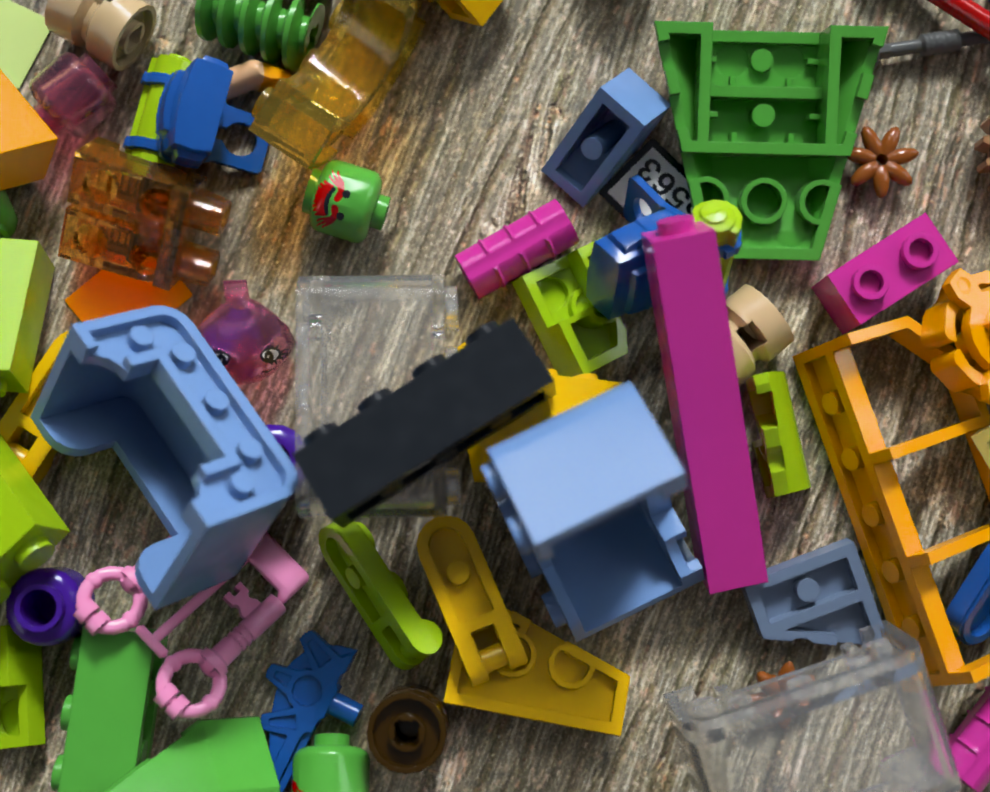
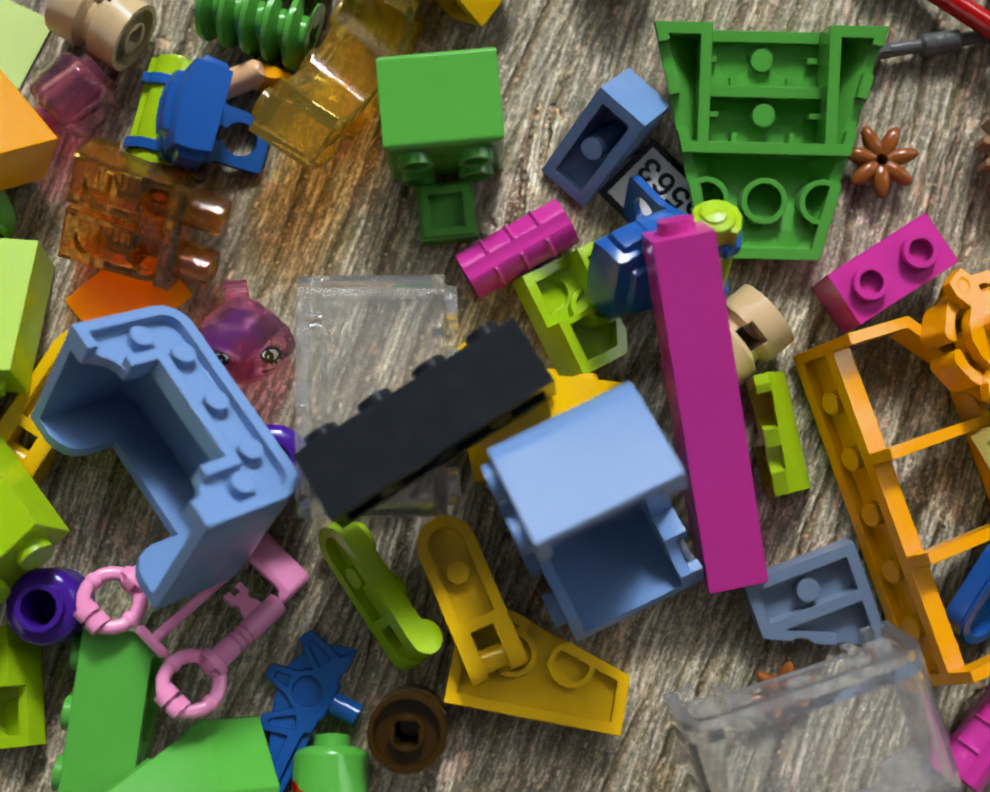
bright green head [302,159,391,243] -> none
none -> bright green piece [376,47,504,187]
none -> bright green tile [416,180,478,246]

